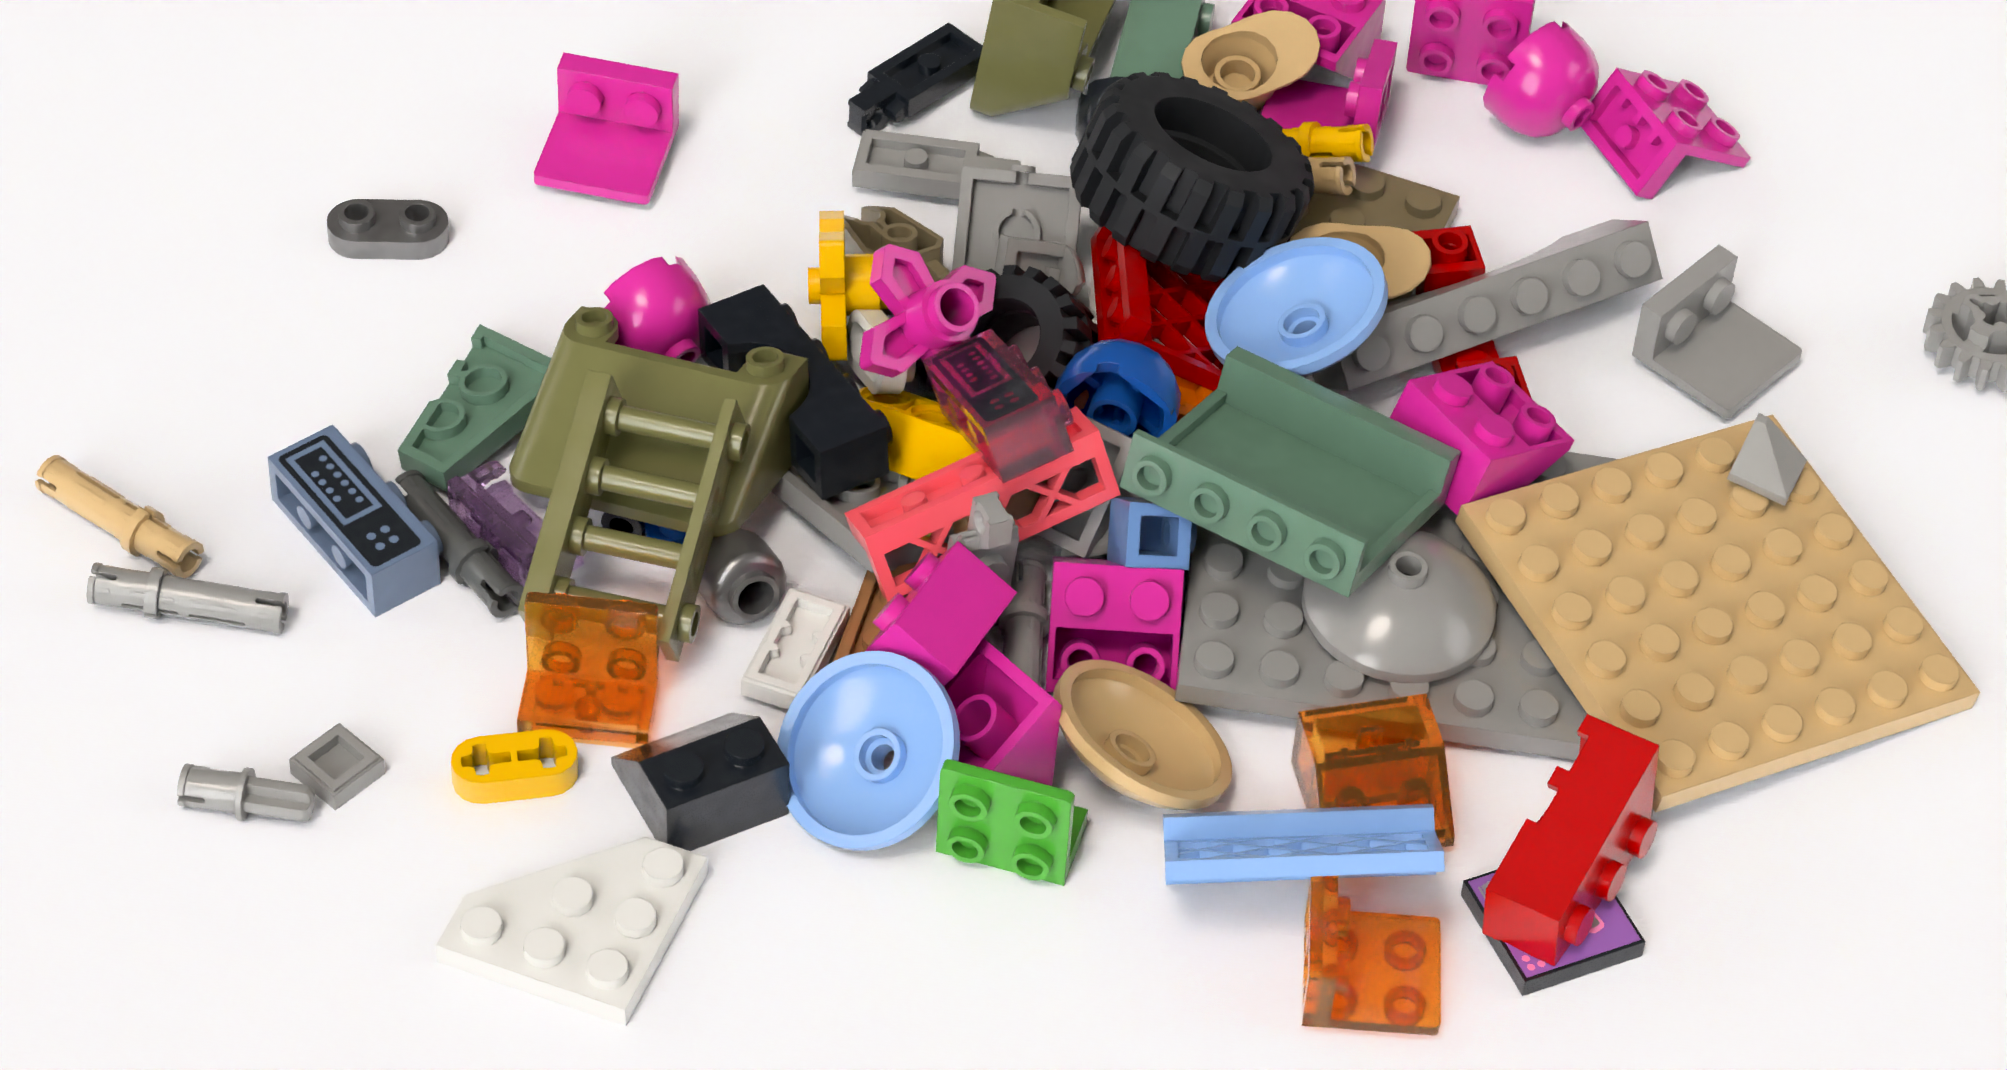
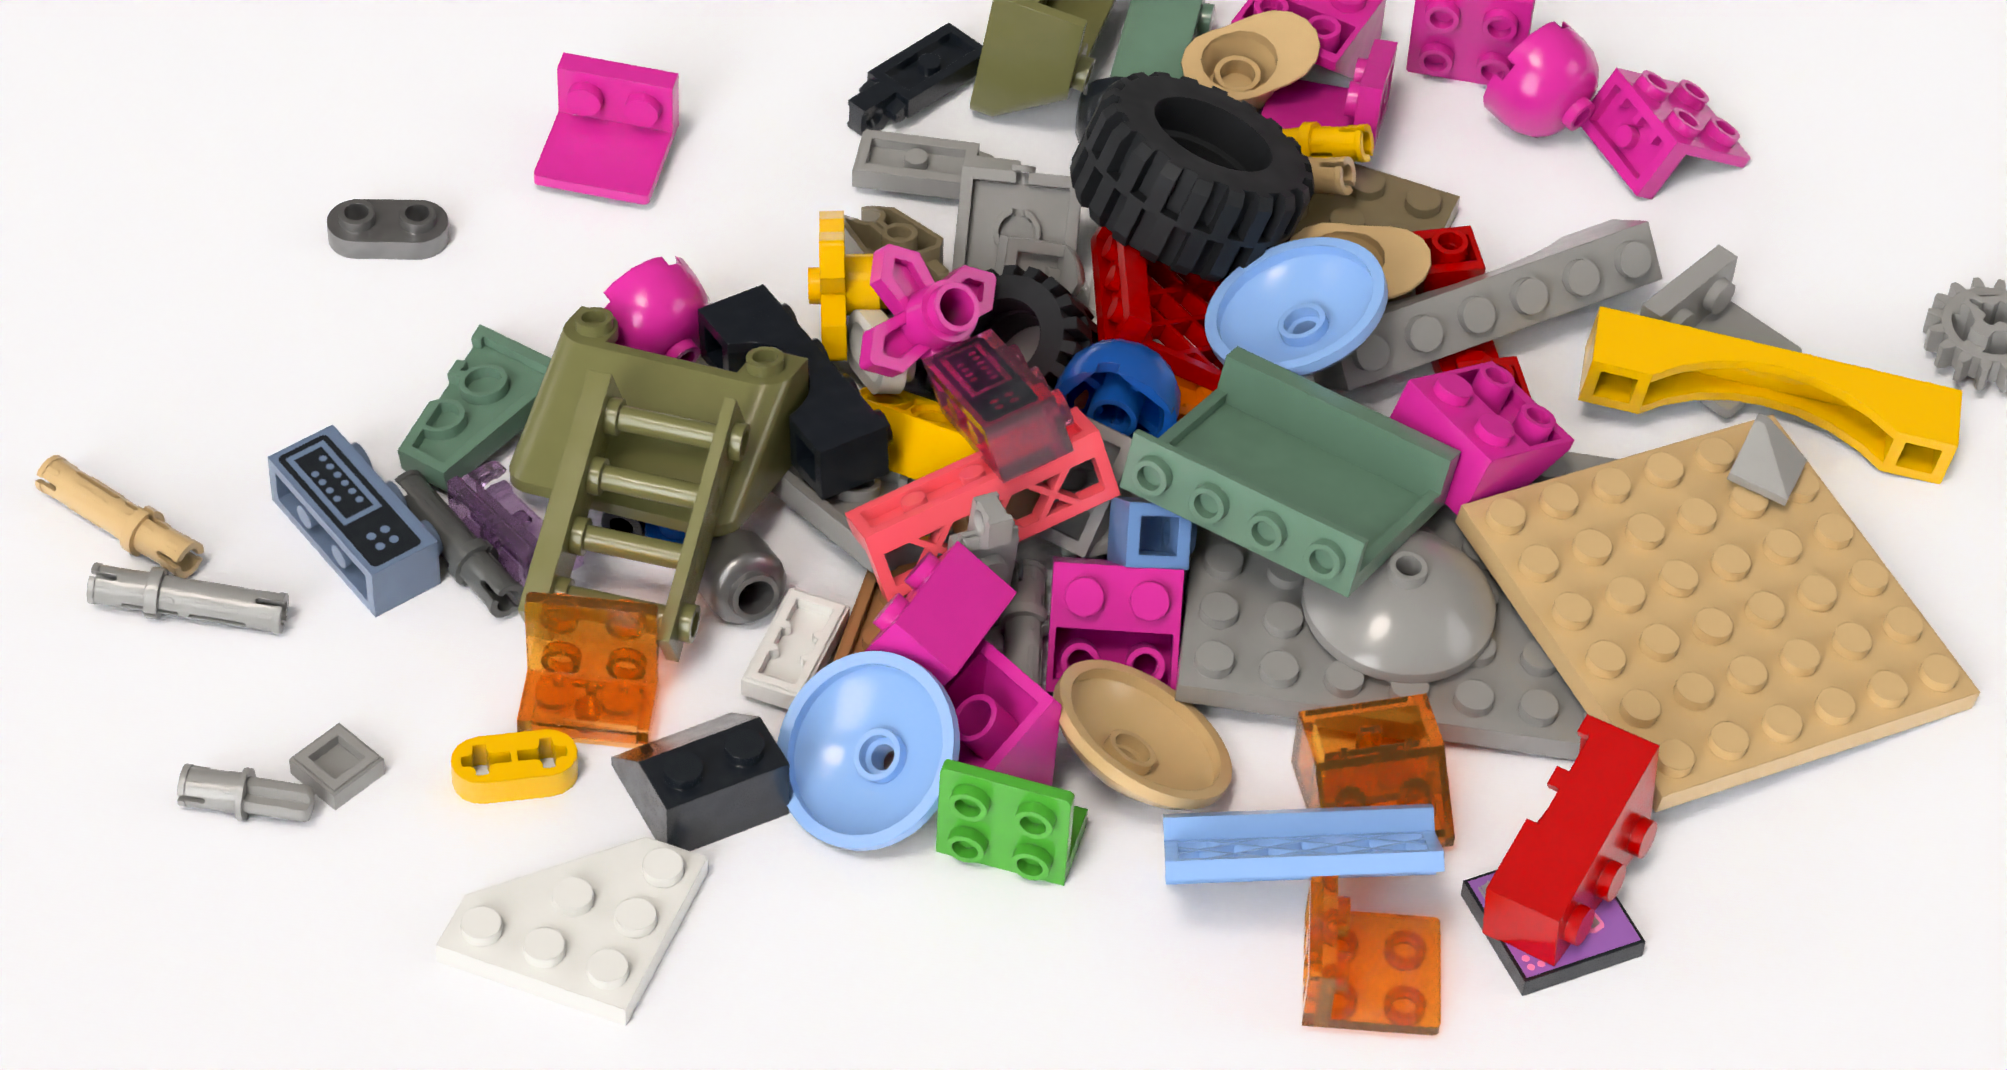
none -> yellow arch [1578,306,1963,485]

